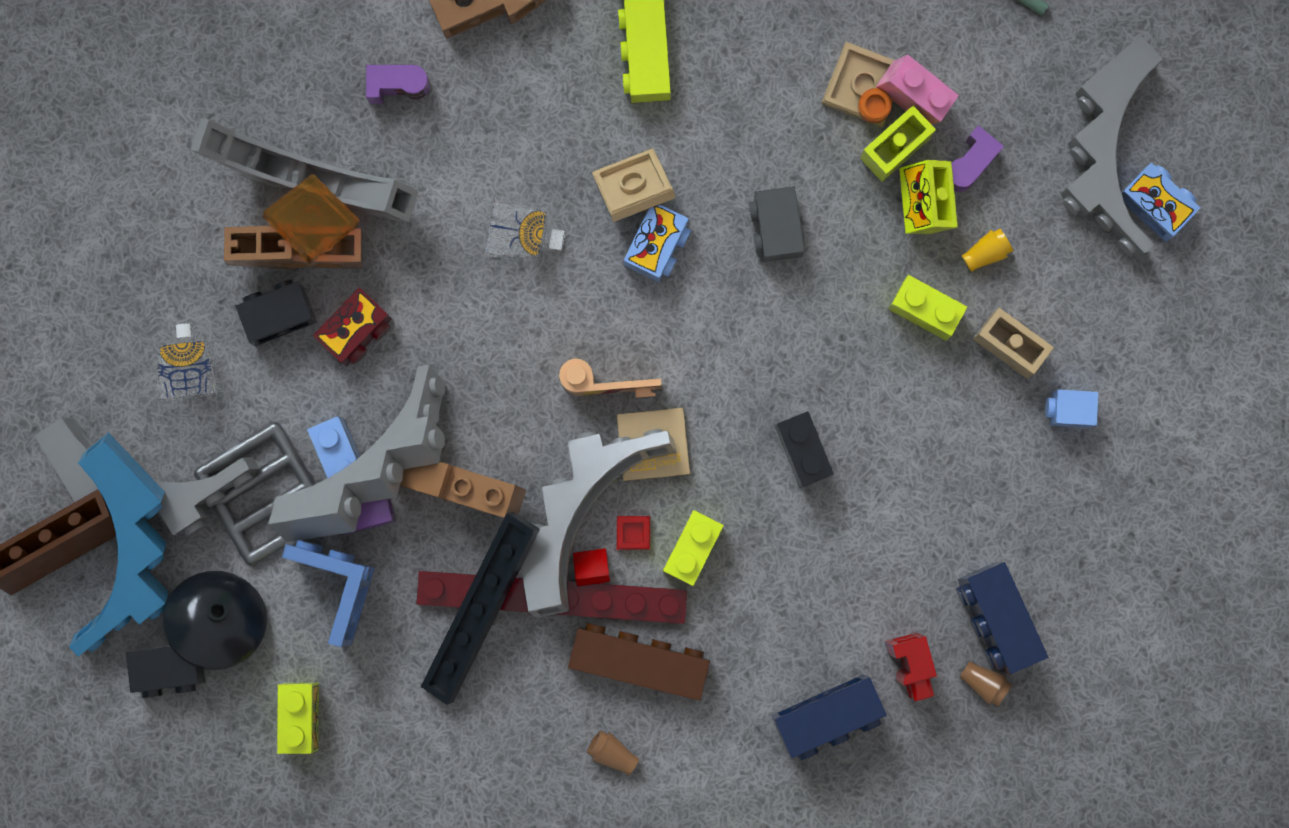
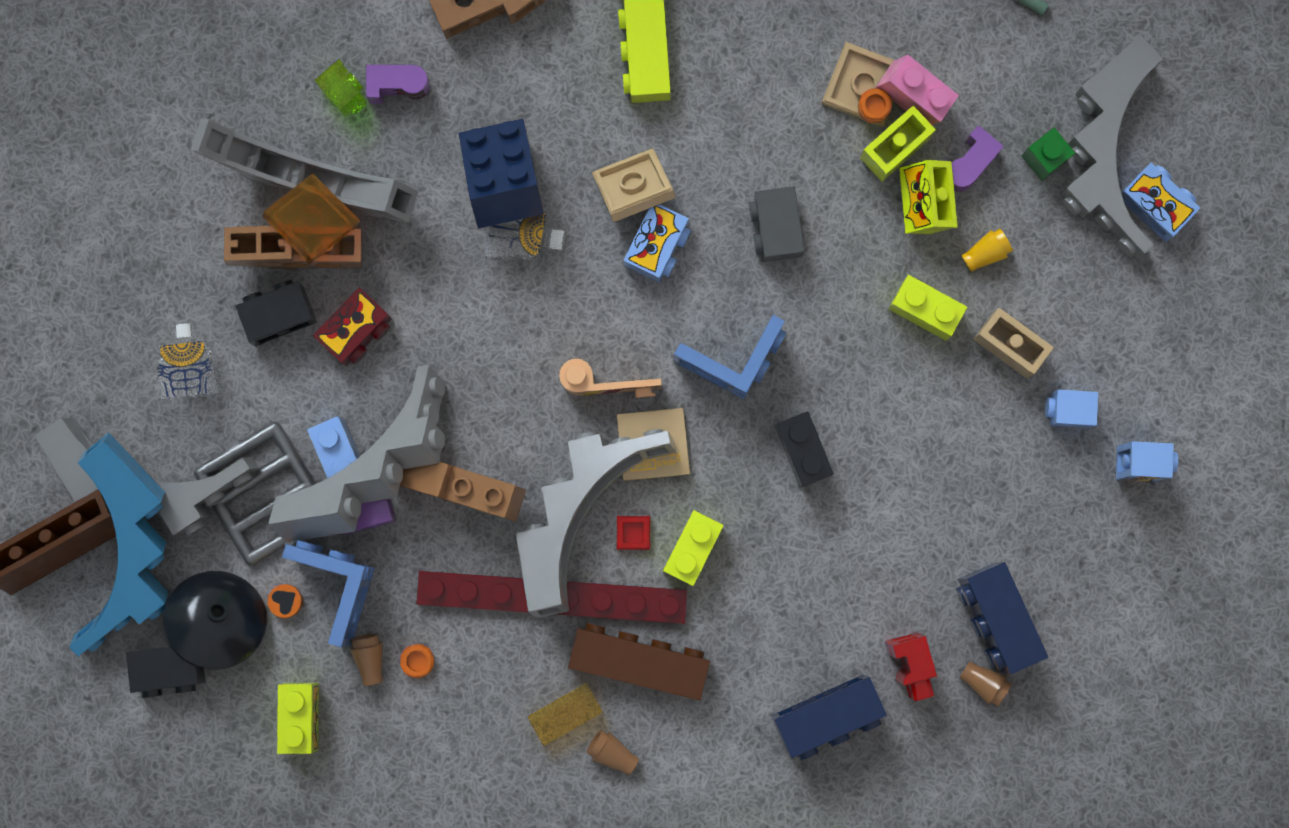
black plate [421,512,540,705] -> none
red tile [573,548,610,586] -> none
none -> orange tile [268,584,303,618]
none -> clear neon green brick [314,59,367,116]
none -> medium nougat cone [349,633,383,686]
none -> orange tile [400,644,435,678]
none -> dark blue brick [459,119,544,229]
none -> clear yellow plate [527,682,603,746]
none -> medium blue bracket [674,315,787,399]
none -> green brick [1021,127,1075,181]
none -> light blue brick [1116,441,1178,482]

